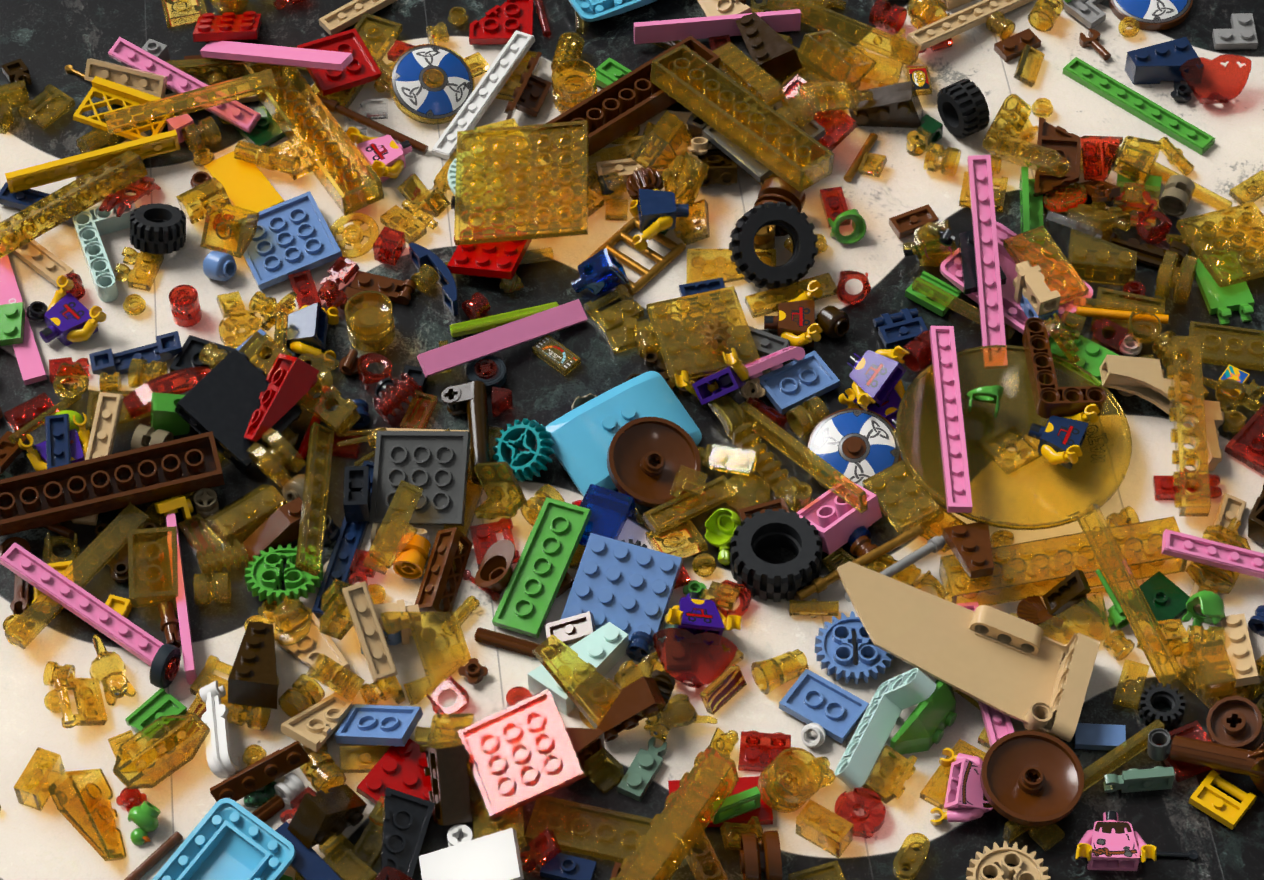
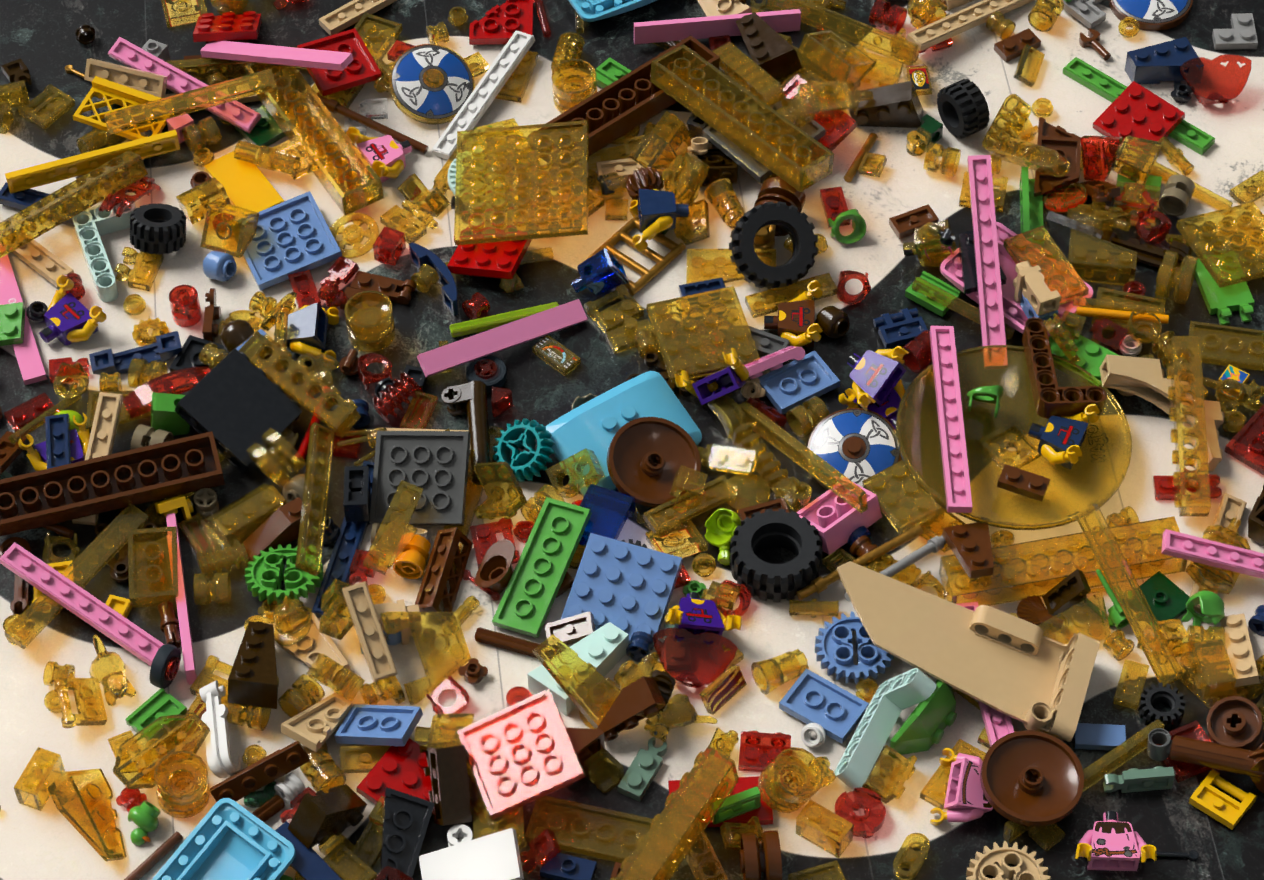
clear yellow tile [216,291,246,318] -> none
red wedge [244,353,319,442] -> none
reddish brown bracket [504,51,552,123] -> none
pearl gold gear [701,319,731,349] -> none
none -> dark brown plate [75,25,95,45]
none -> clear yellow gear [132,317,169,346]
none -> clear yellow wheel [154,751,210,818]
none -> reddish brown hinge [202,288,221,342]
none -> dark brown hair [220,319,254,352]
none -> clear red plate [513,521,534,543]
none -> clear yellow brick [546,448,605,499]
none -> clear yellow plant [704,178,745,228]
none -> clear yellow plate [855,679,878,703]
none -> reddish brown plate [997,464,1050,502]
none -> red plate [1093,81,1185,158]

